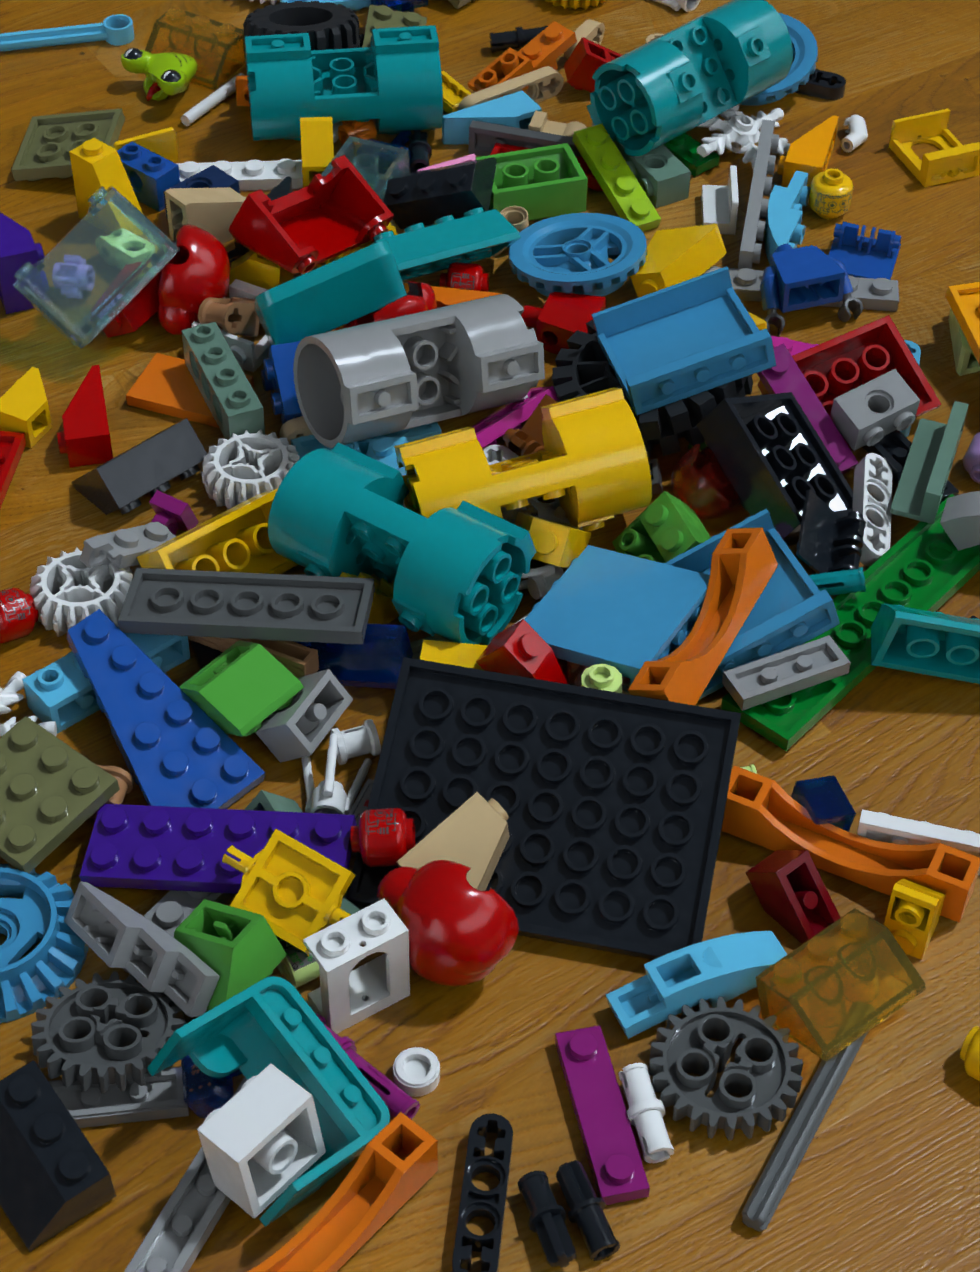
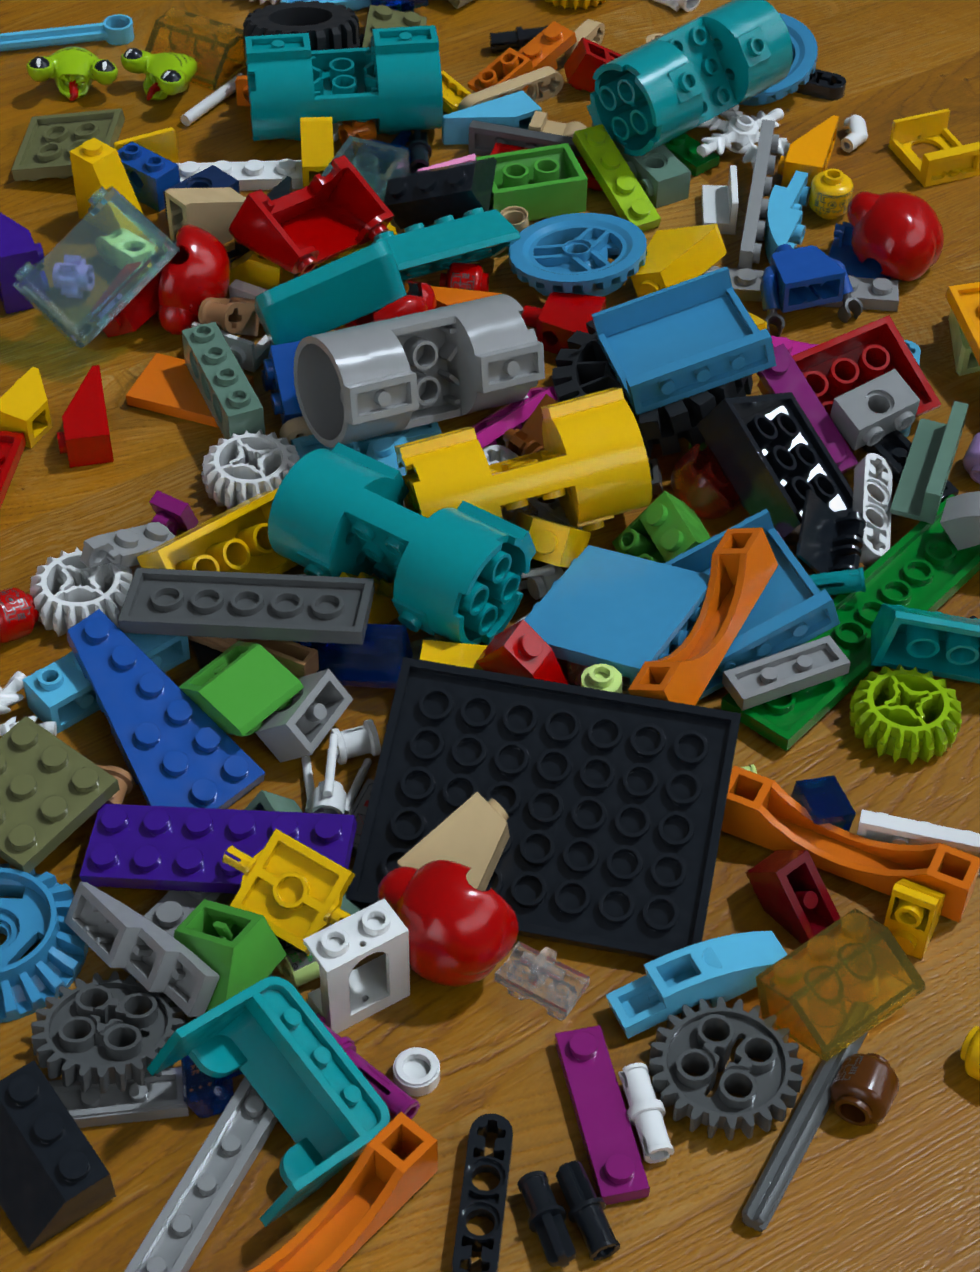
black slope [71,418,207,515] -> none
white brick [197,1064,326,1219] -> none
red head [350,808,416,867] -> none
none -> lime head [26,46,118,102]
none -> clear hips [495,941,590,1021]
none -> reddish brown head [830,1053,899,1126]
none -> red piece [847,191,944,282]
none -> lime gear [849,664,962,765]

